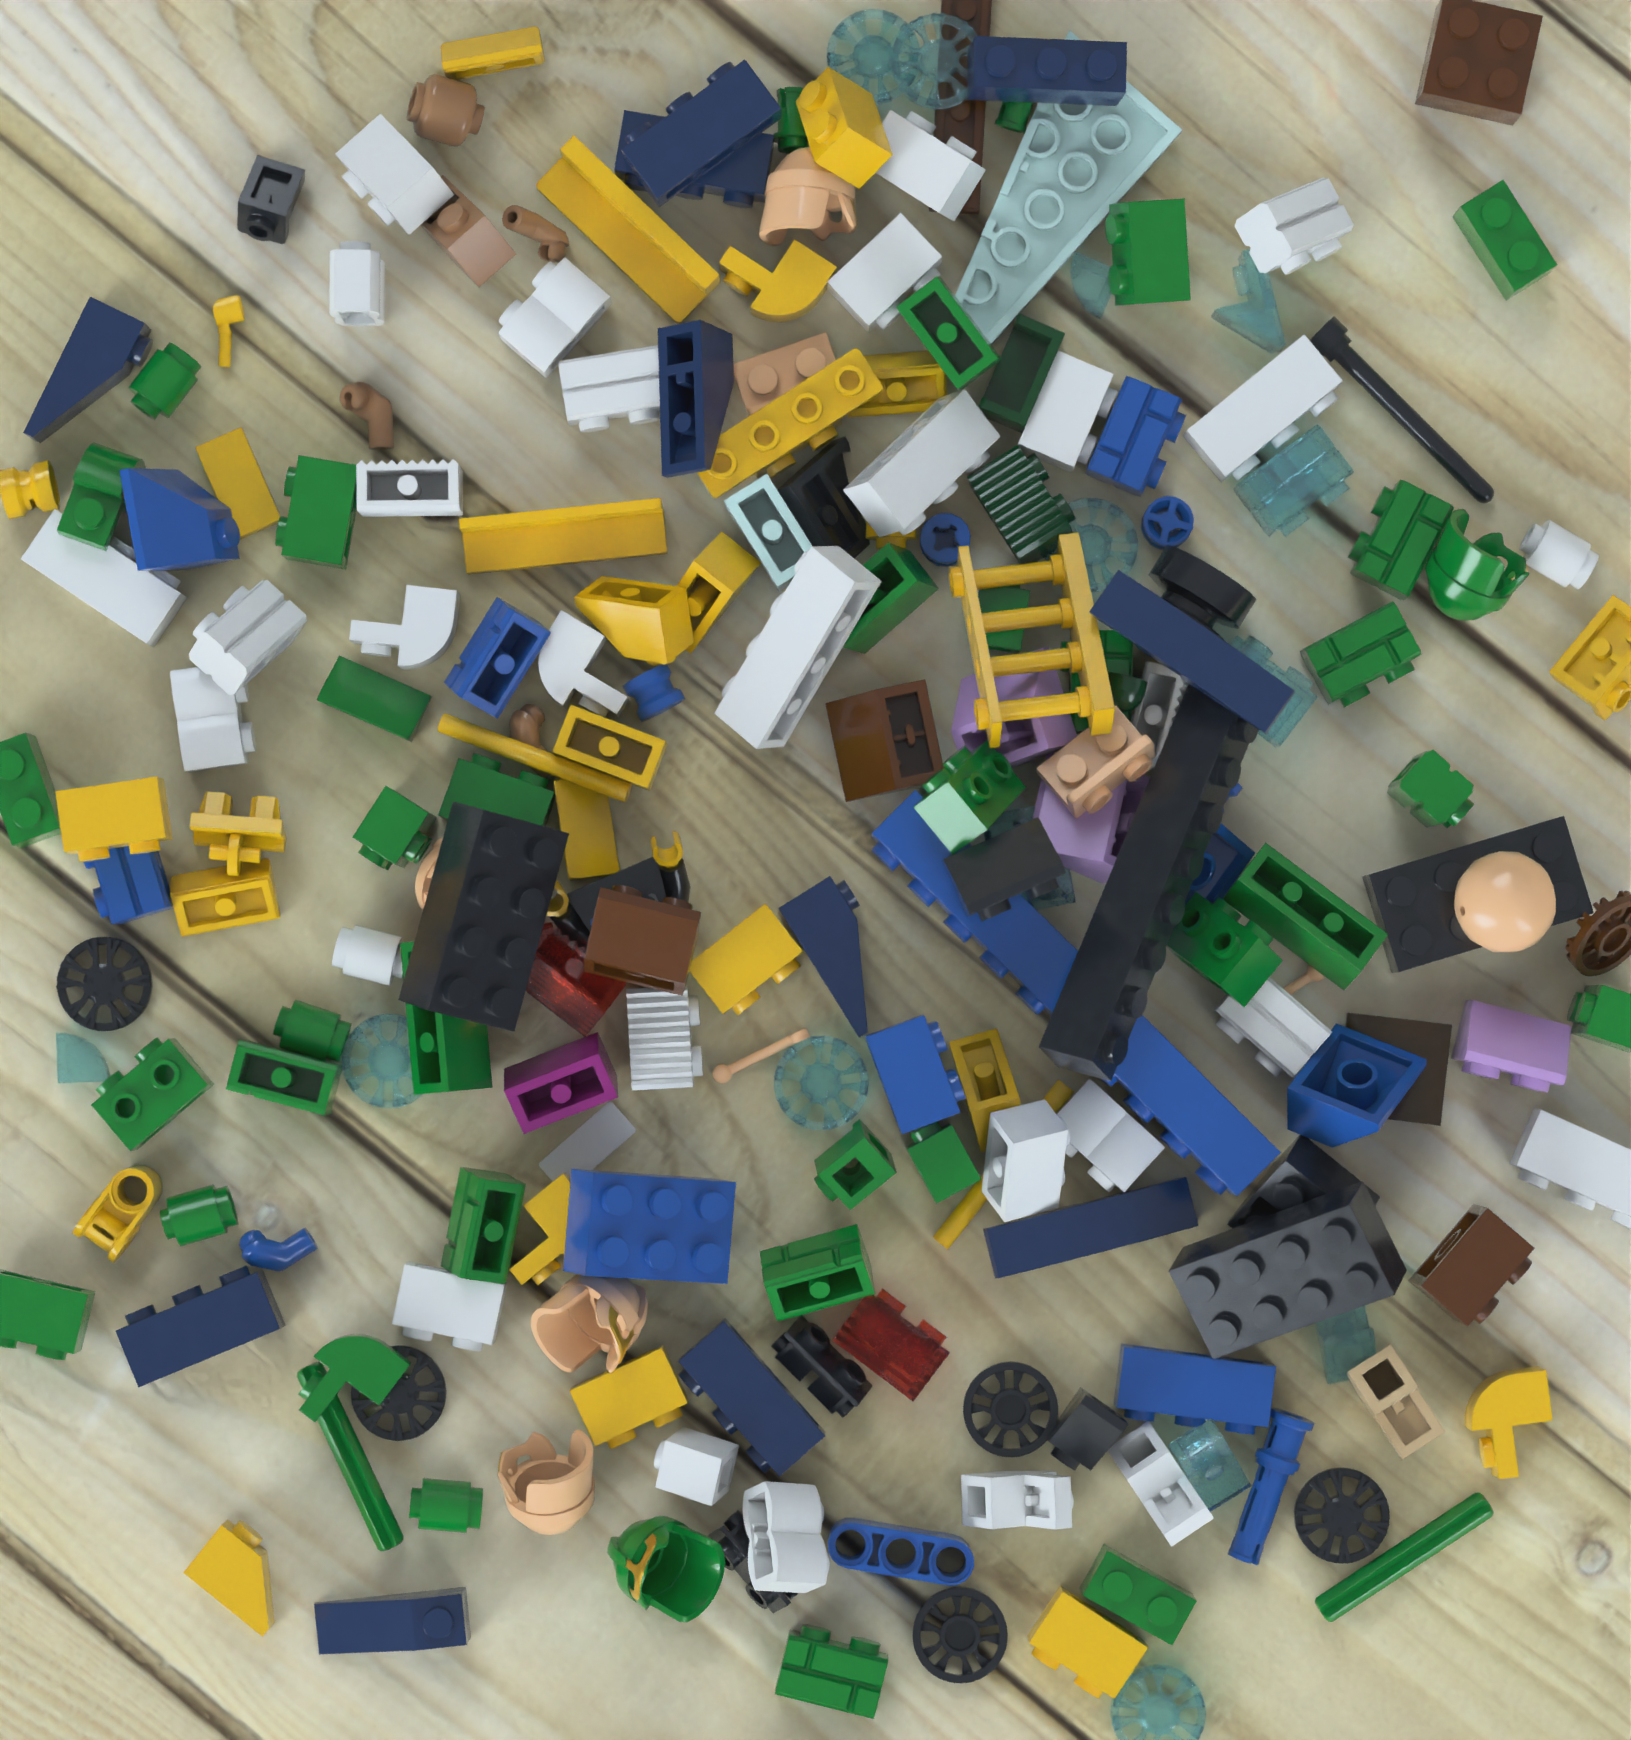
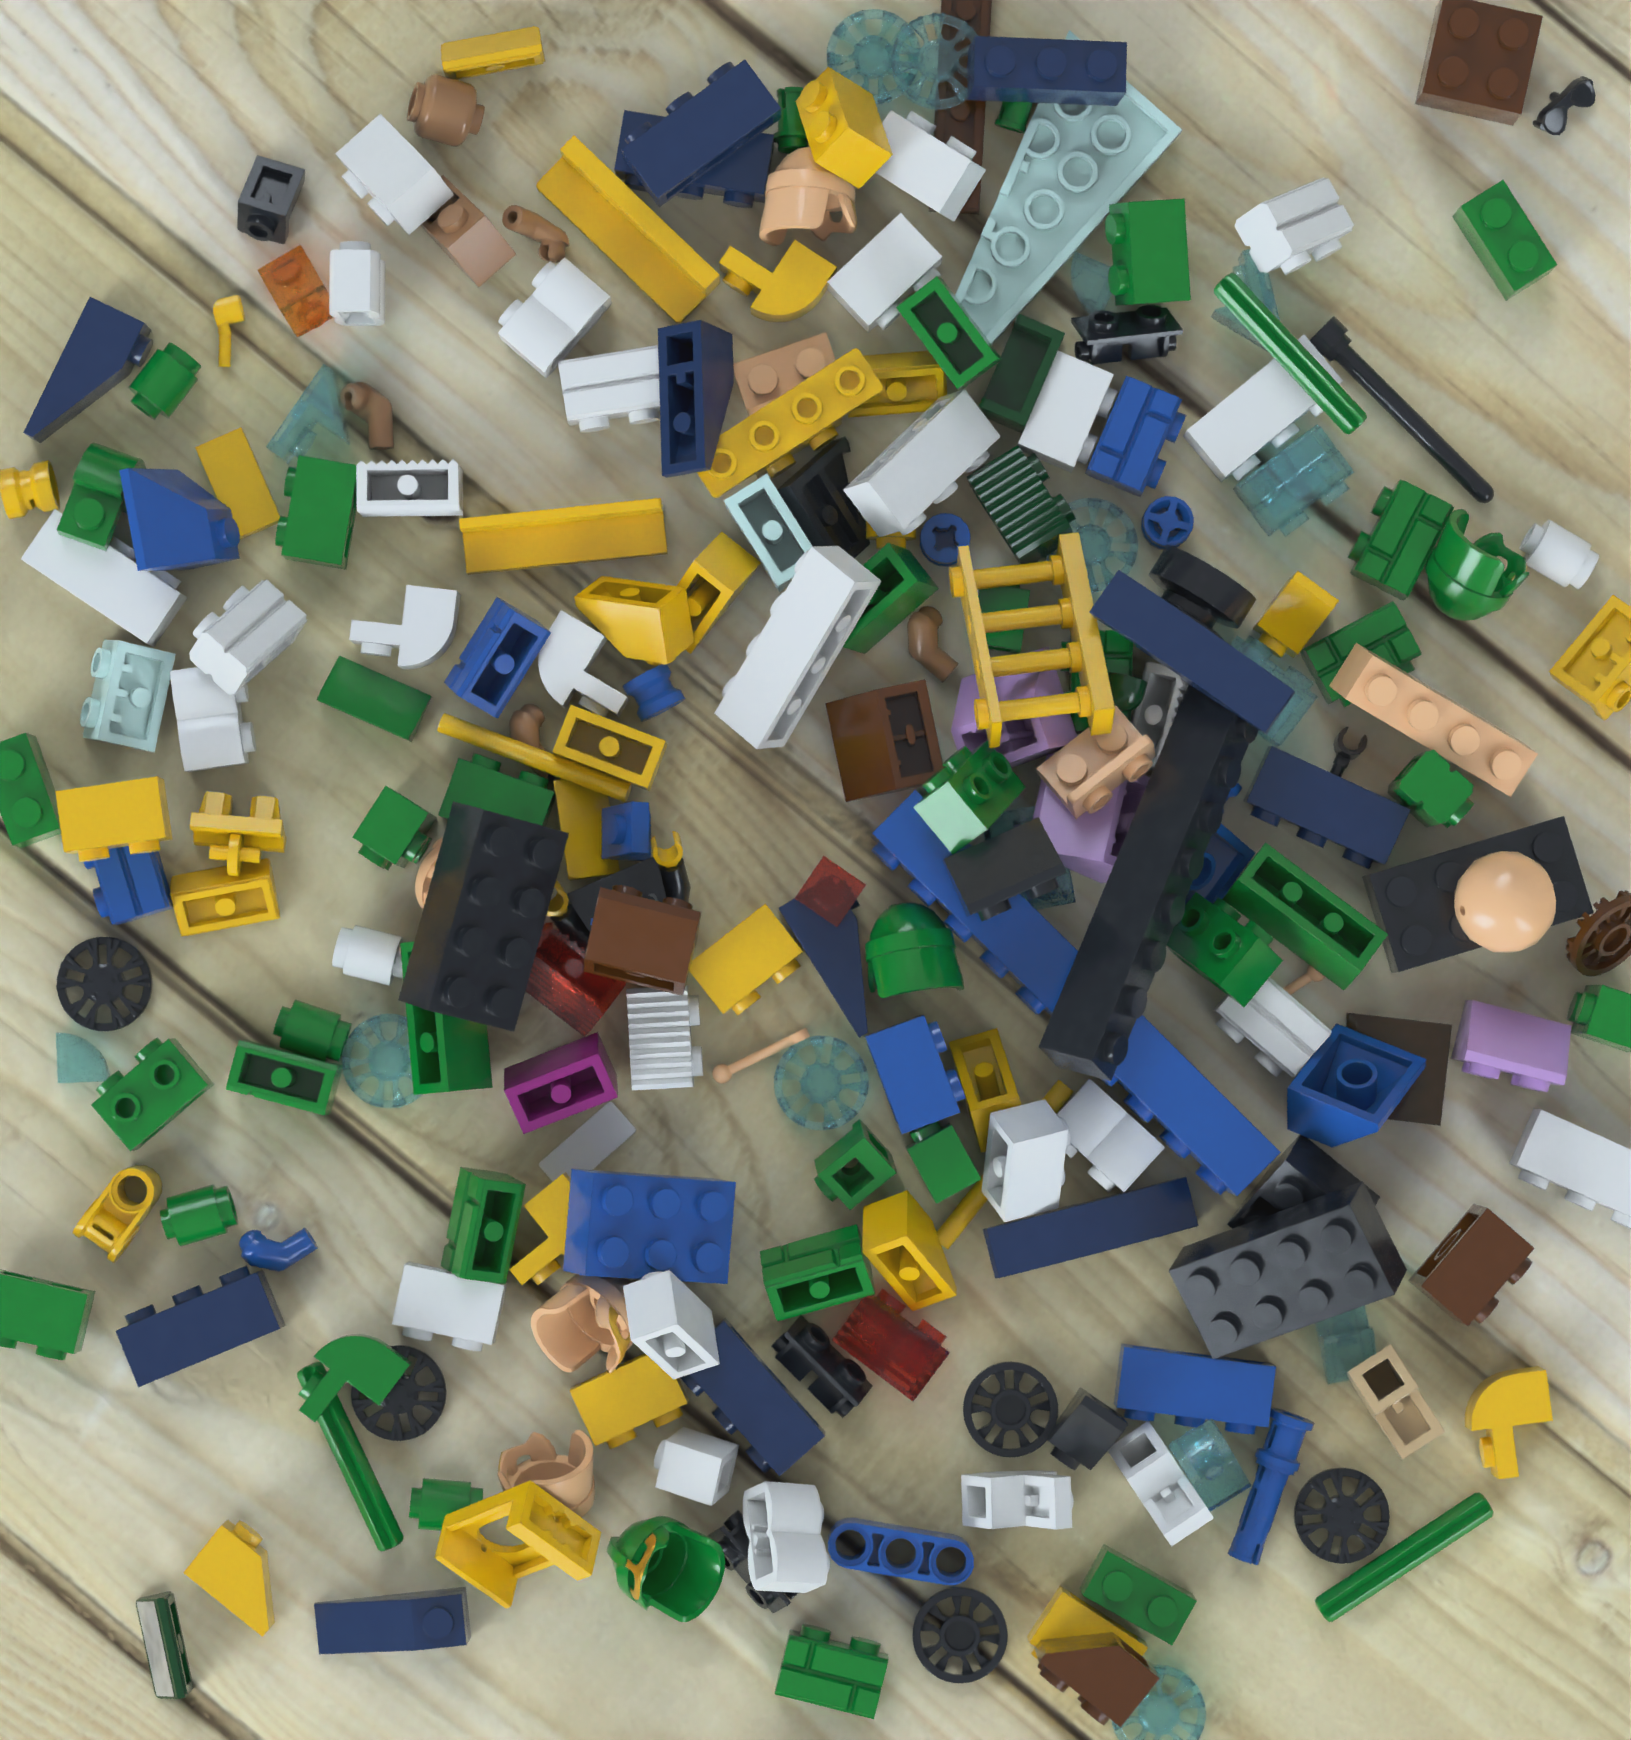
none -> light aqua bracket [80,639,176,752]
none -> slope [136,1591,194,1699]
none -> clear orange bracket [258,245,333,337]
none -> clear light blue slope [266,364,350,464]
none -> yellow panel [434,1480,601,1608]
none -> blue bracket [602,801,651,861]
none -> white brick [623,1270,720,1380]
none -> clear red brick [795,856,866,928]
none -> yellow slope [862,1190,957,1311]
none -> green helmet [865,902,964,998]
none -> medium nougat arm [907,606,959,683]
none -> reddish brown slope [1034,1632,1160,1727]
none -> black hinge [1071,305,1183,365]
none -> green axle [1213,273,1367,435]
none -> dark blue brick [1243,746,1411,869]
none -> yellow slope [1252,571,1339,658]
none -> light nougat brick [1329,643,1538,797]
none -> black hand [1330,727,1368,777]
none -> black piece [1533,76,1596,135]

